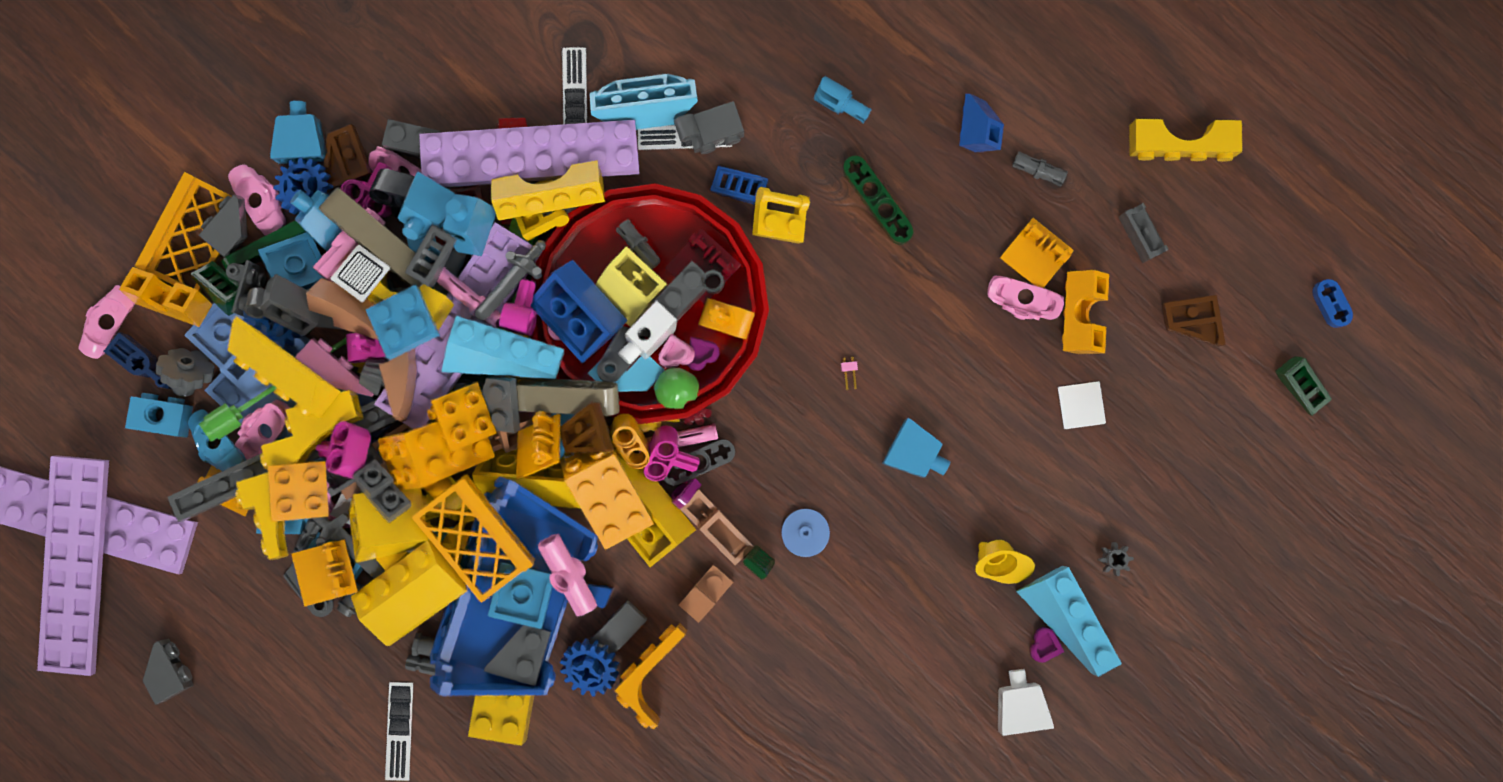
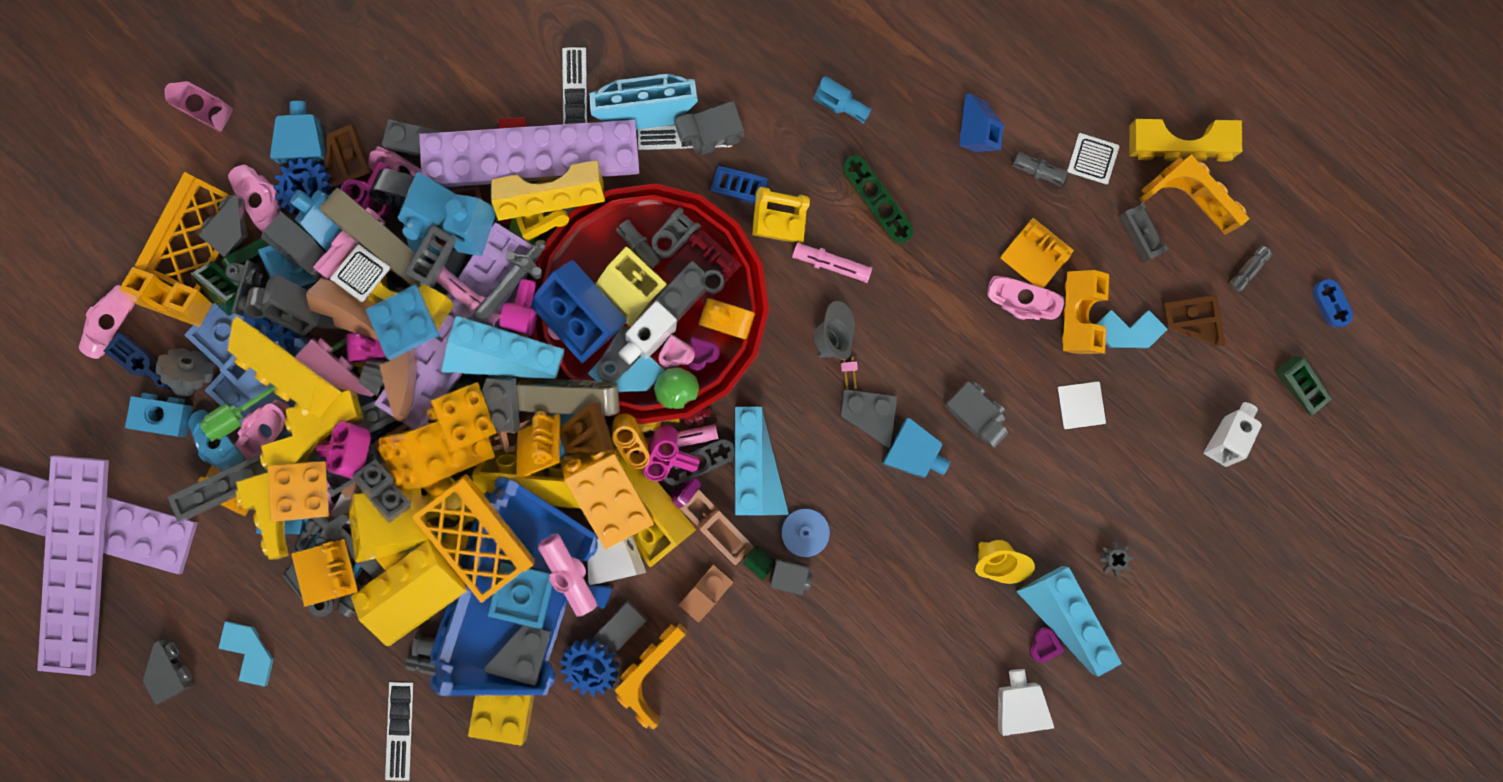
none -> bright pink piece [165,81,234,132]
none -> medium azure tile [219,621,274,686]
none -> dark grey piece [261,212,326,281]
none -> white torso [588,536,646,585]
none -> dark grey piece [652,207,701,260]
none -> medium azure wedge [735,407,789,515]
none -> dark grey brick [770,558,813,596]
none -> bright pink pin [792,242,872,283]
none -> dark grey piece [813,301,855,360]
none -> dark grey wing [840,389,897,448]
none -> dark grey hinge [944,381,1009,449]
none -> white sticker [1068,133,1119,184]
none -> medium azure tile [1096,310,1167,348]
none -> light orange bracket [1139,155,1250,235]
none -> white torso [1203,402,1262,467]
none -> dark grey axle [1229,246,1273,292]

